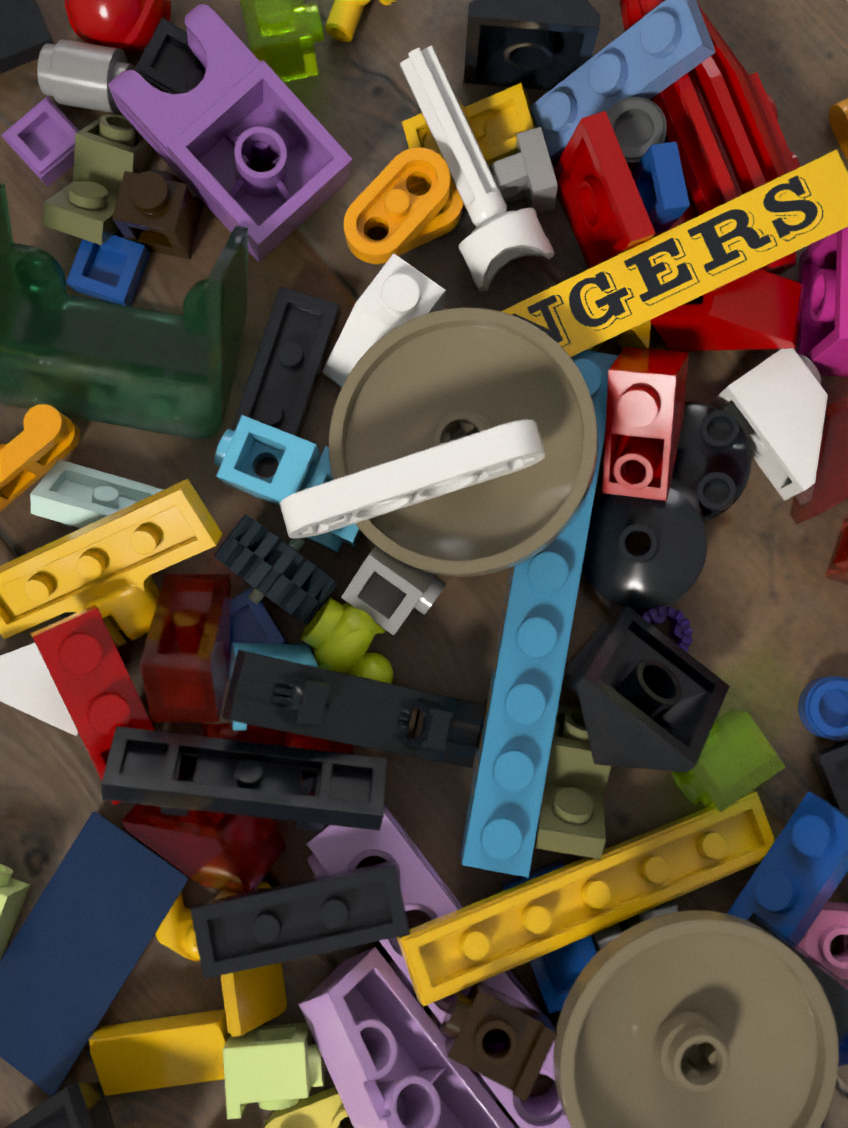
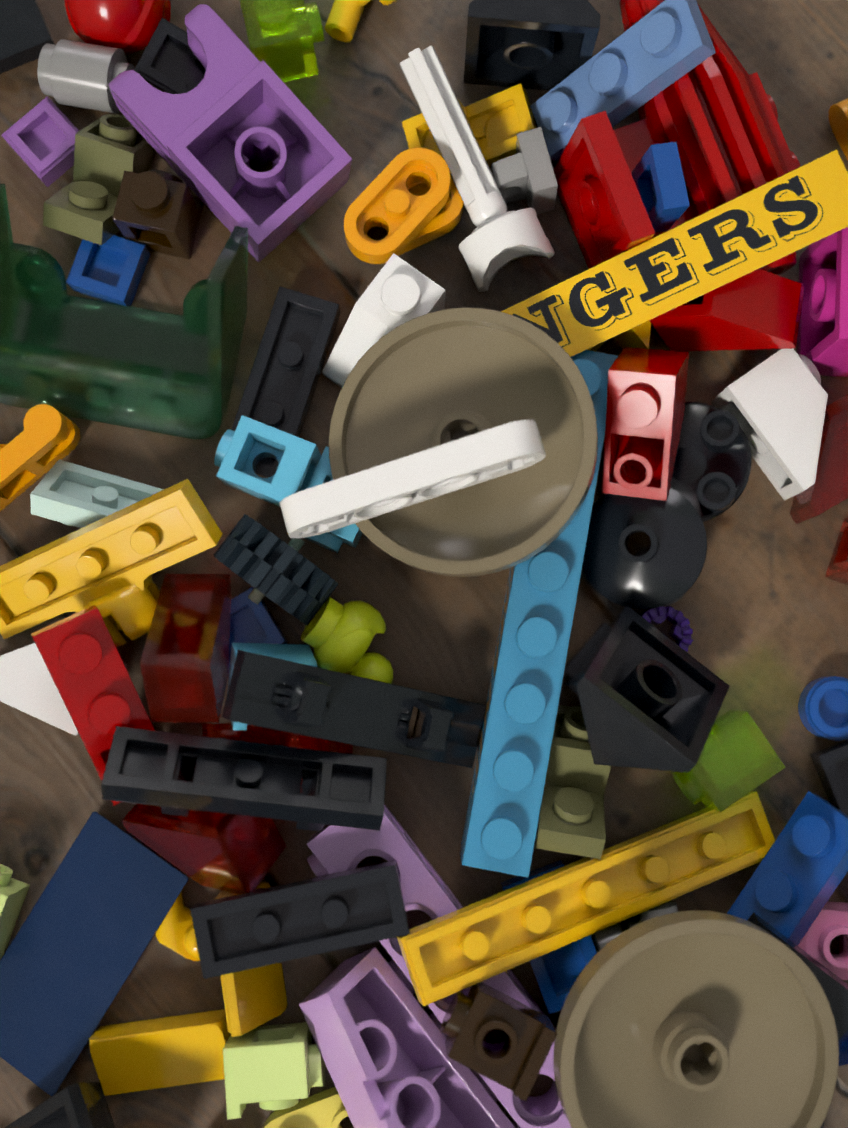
light grey brick [341,546,447,635] -> none
dark grey tile [607,97,667,170] -> none

